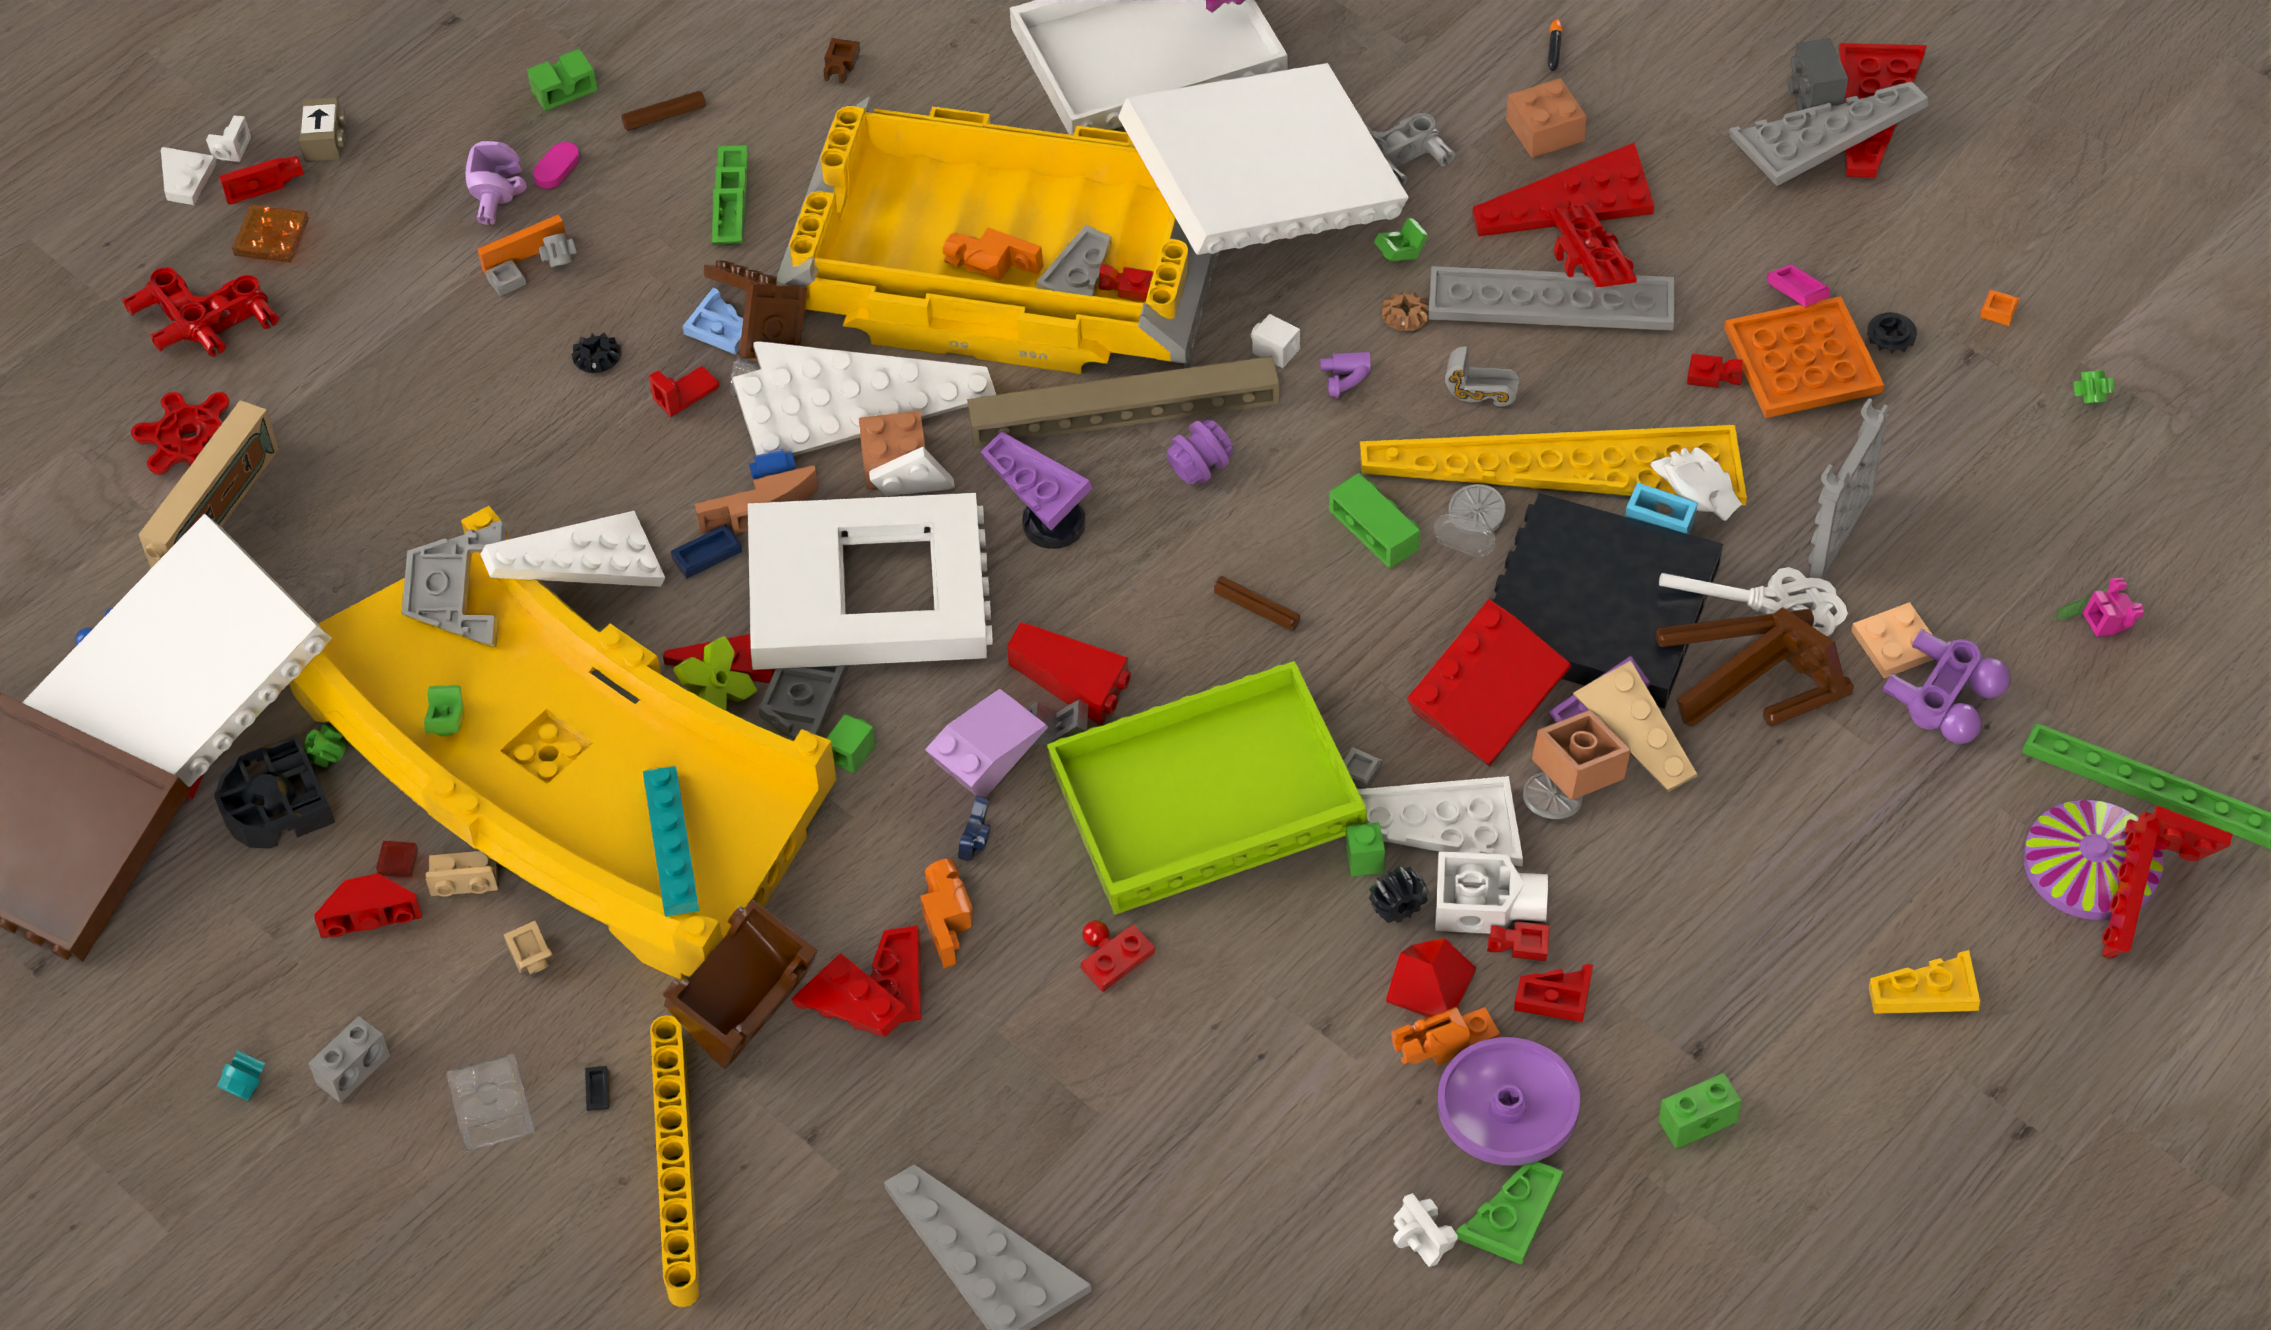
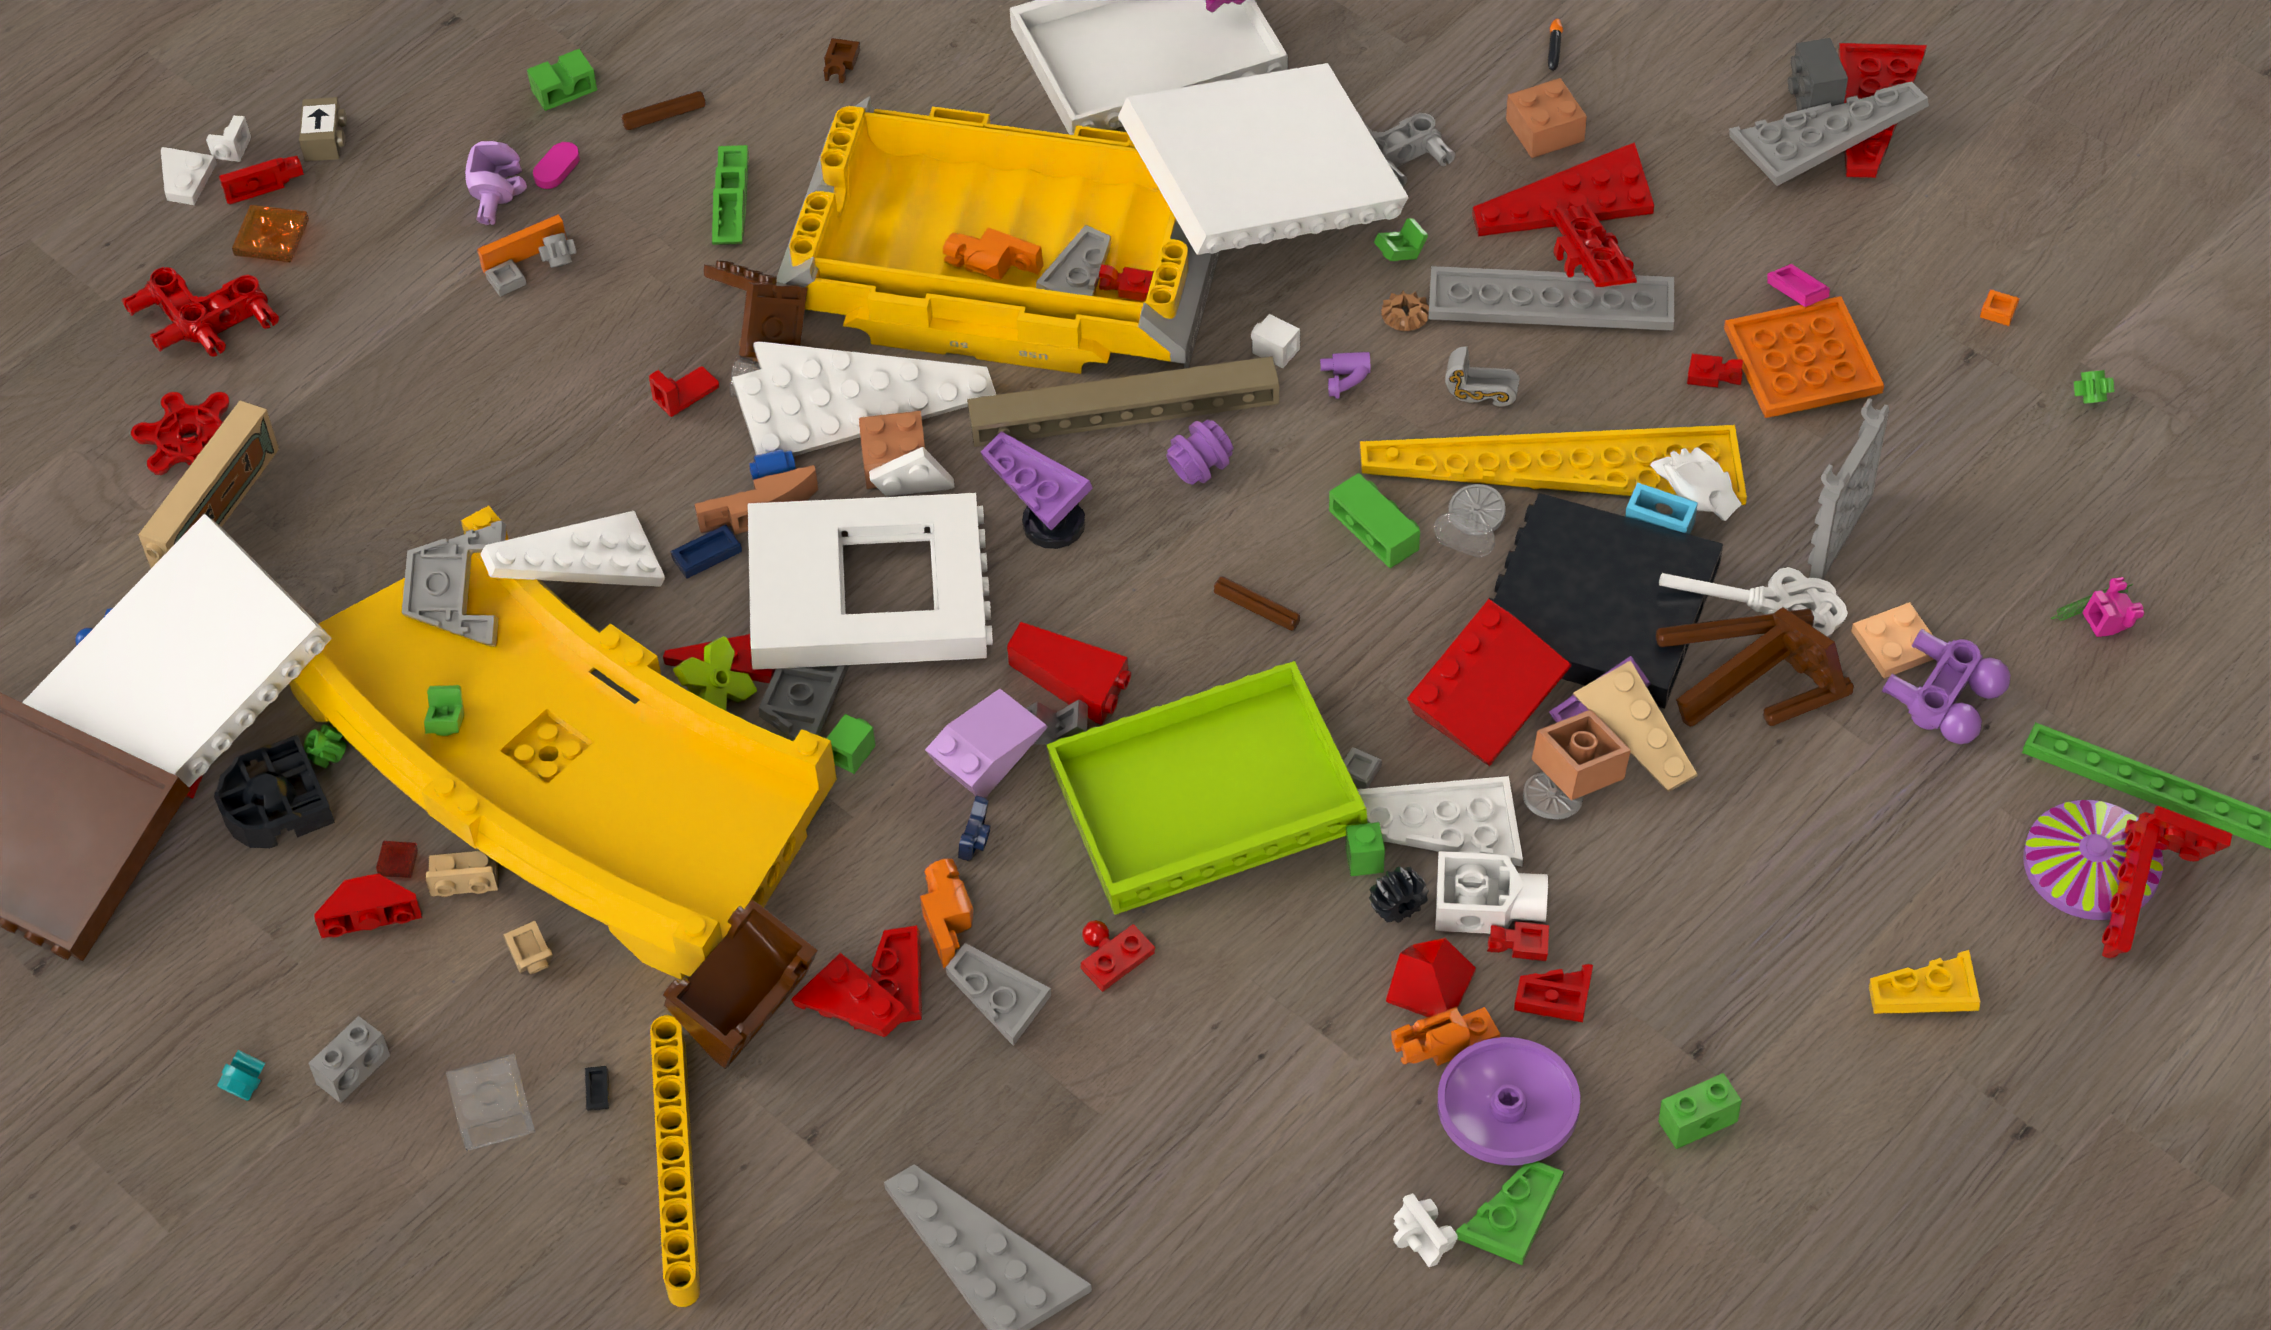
black gear [571,332,621,373] -> none
teal plate [643,766,700,917] -> none
light blue wing [683,288,743,355] -> none
black gear [1867,312,1917,354] -> none
none -> light grey wing [946,943,1051,1046]

